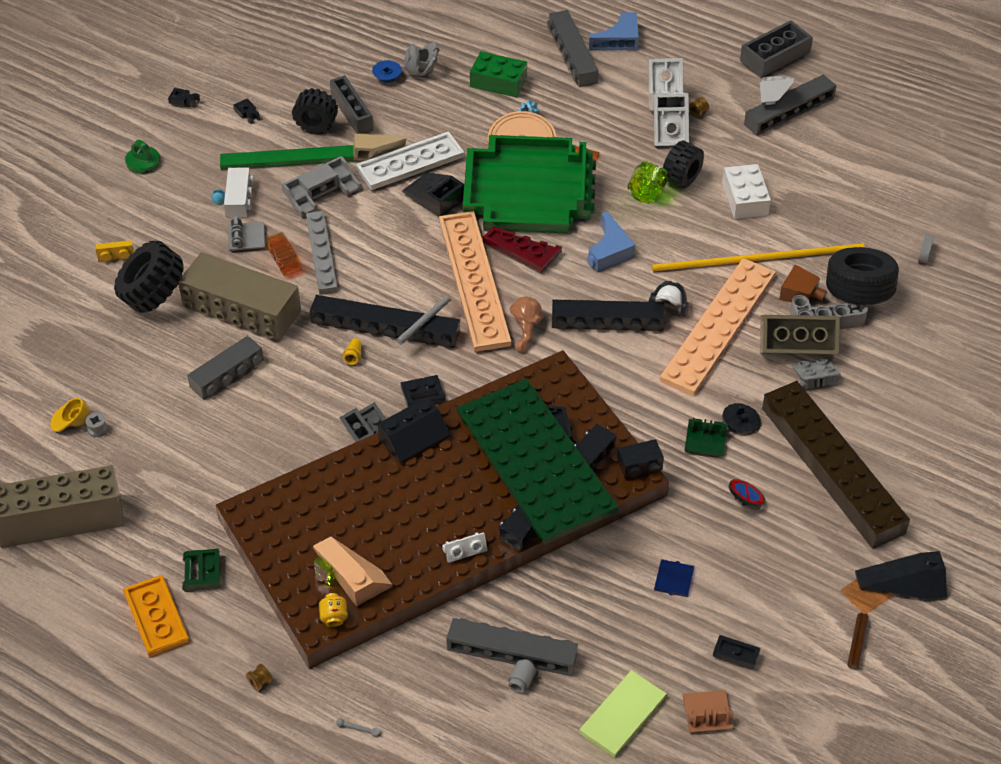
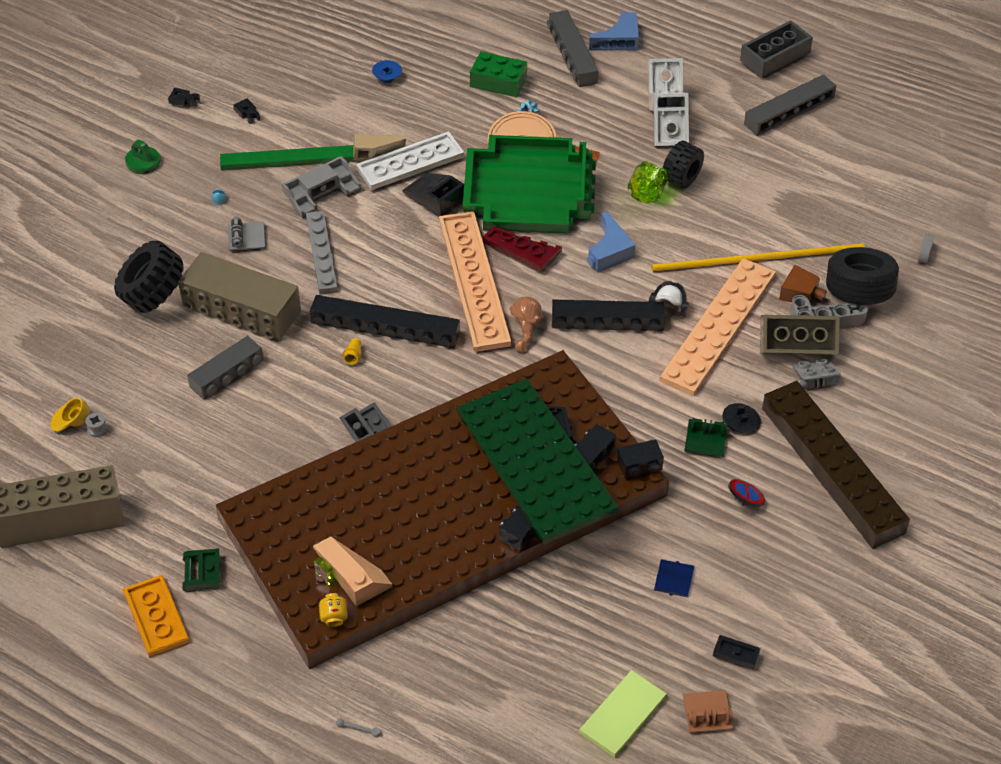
yellow plate [95,240,134,262] -> none
white brick [224,168,254,217] -> none
pearl gold wheel [246,664,273,691] -> none
clear orange beam [265,232,302,276] -> none
black tyre [292,88,338,134] -> none
dark grey brick [330,75,373,134] -> none
black slope [377,397,450,464] -> none
light grey bar [397,295,451,345] -> none
black plate [400,375,446,407] -> none
light grey helmet [404,42,440,76] -> none
white hinge [442,532,487,563] -> none
dark grey brick [446,618,578,677] -> none
light grey brick [508,660,536,693] -> none
pearl gold wheel [689,97,709,118] -> none
white brick [722,164,771,219] -> none
white wedge [760,76,795,105] -> none
clear orange piece [841,579,892,614] -> none
reddish brown axle [847,613,869,669] -> none
black wedge [855,551,947,601] -> none

